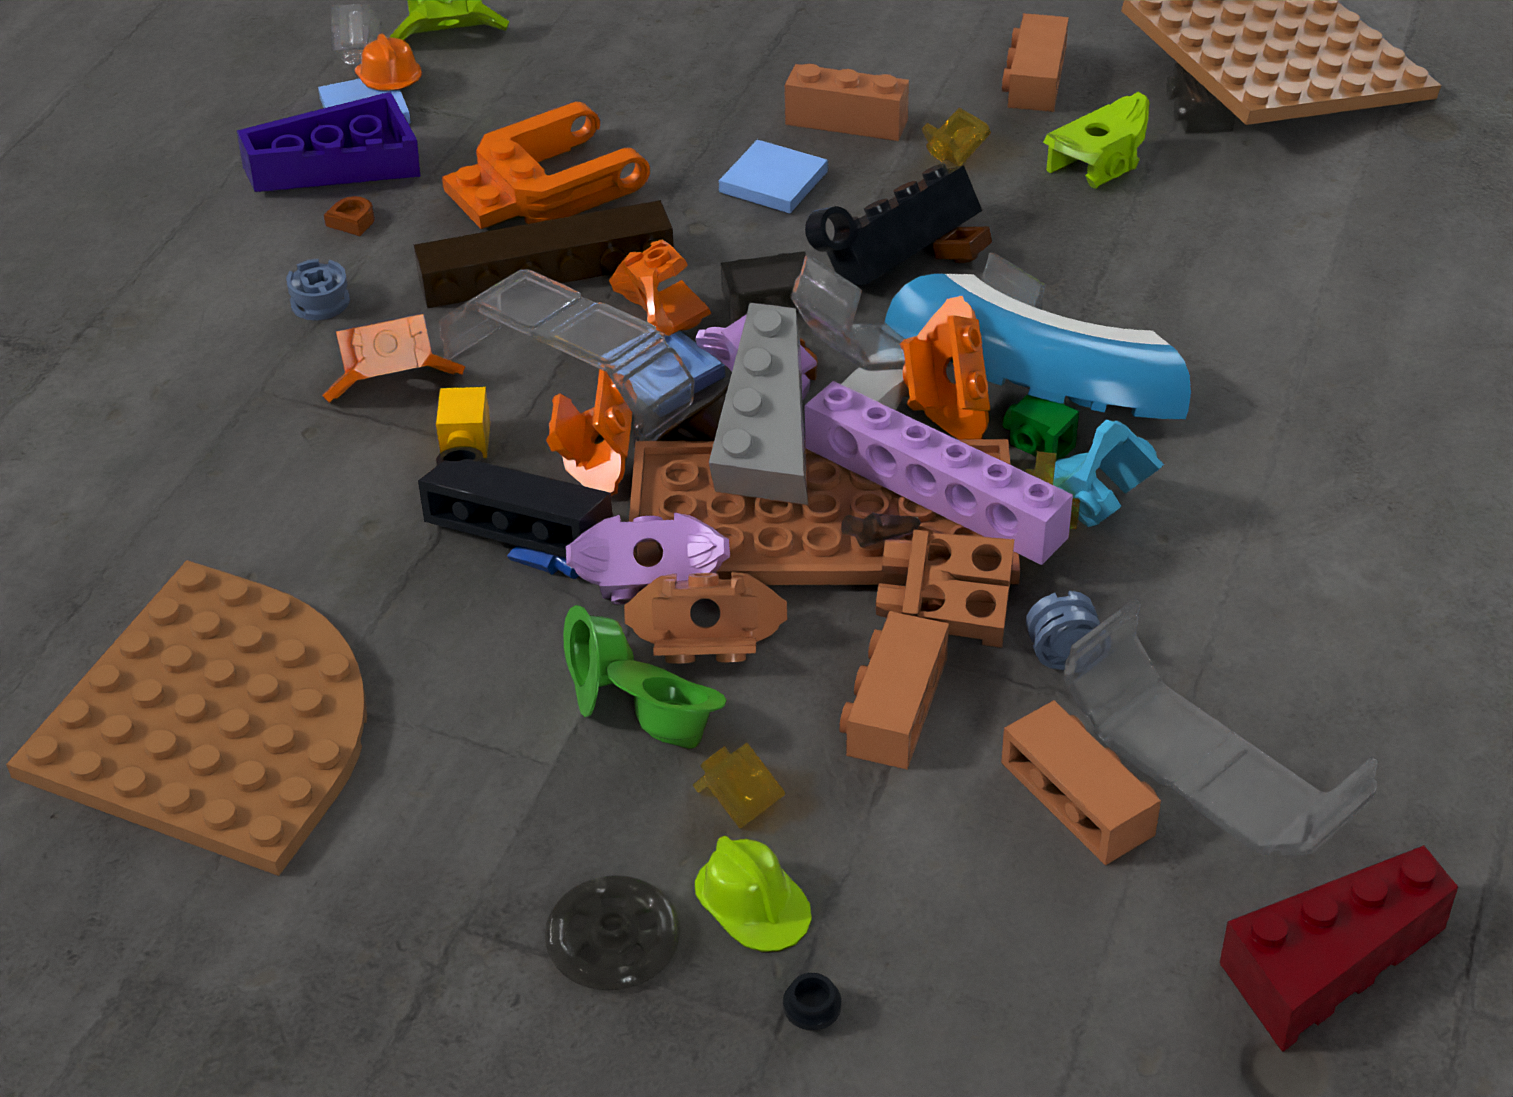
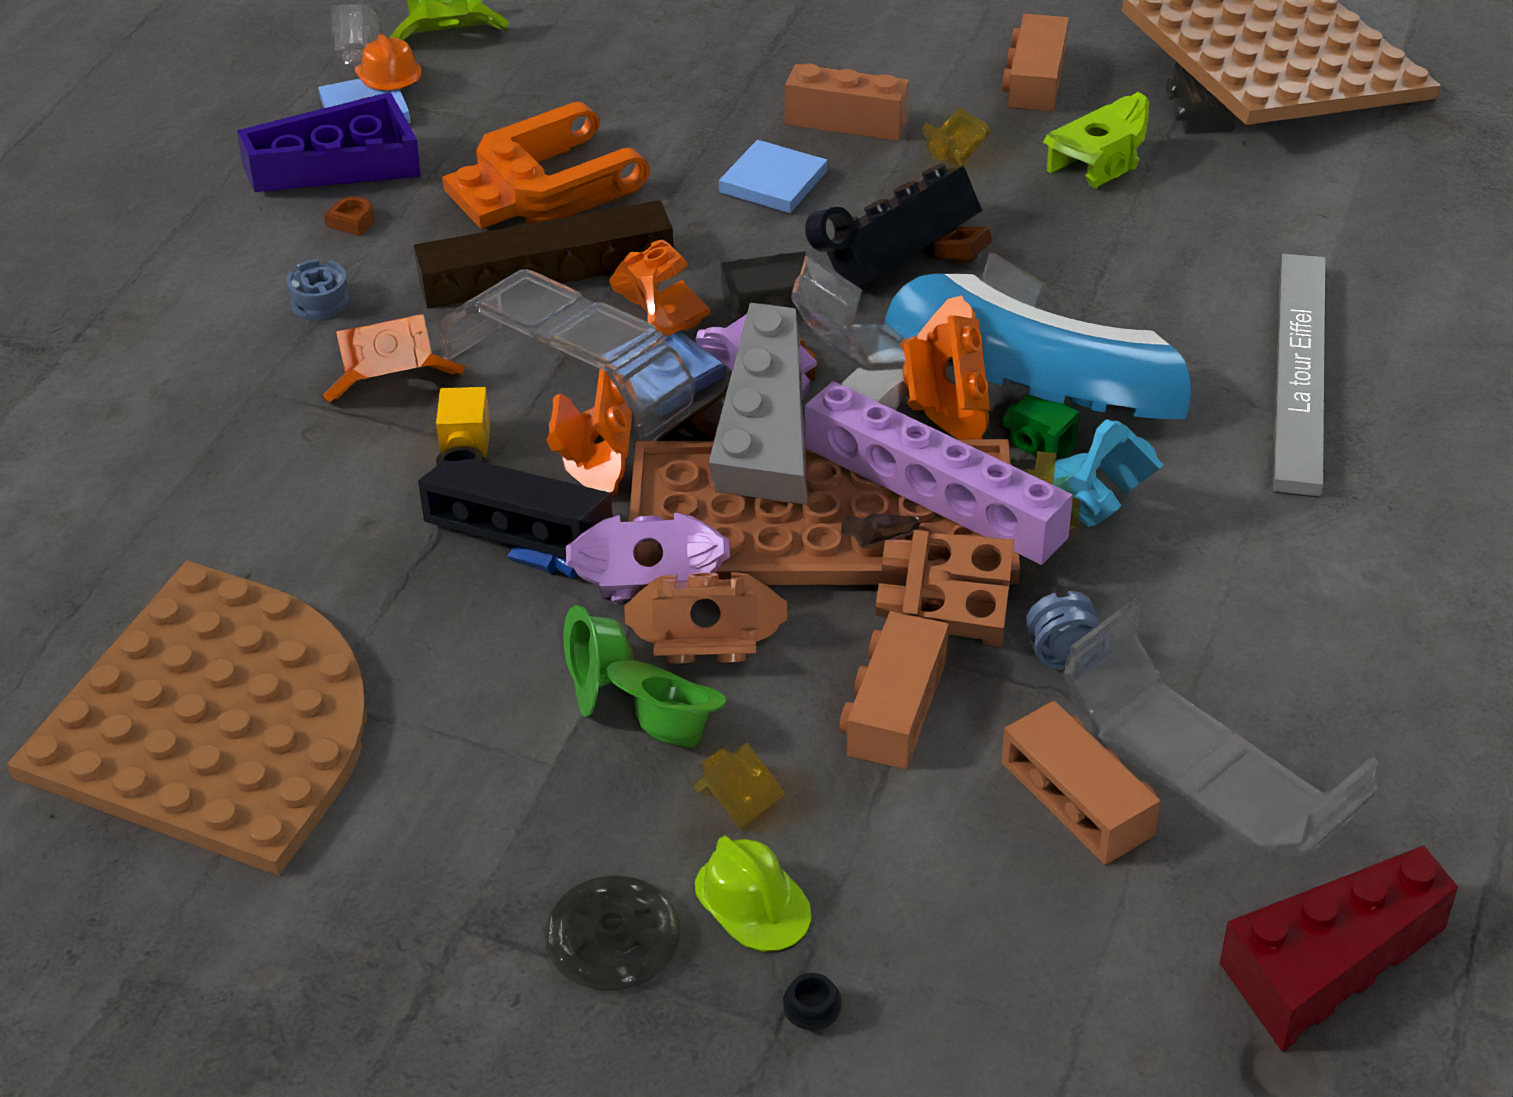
none -> light grey tile [1273,253,1325,497]

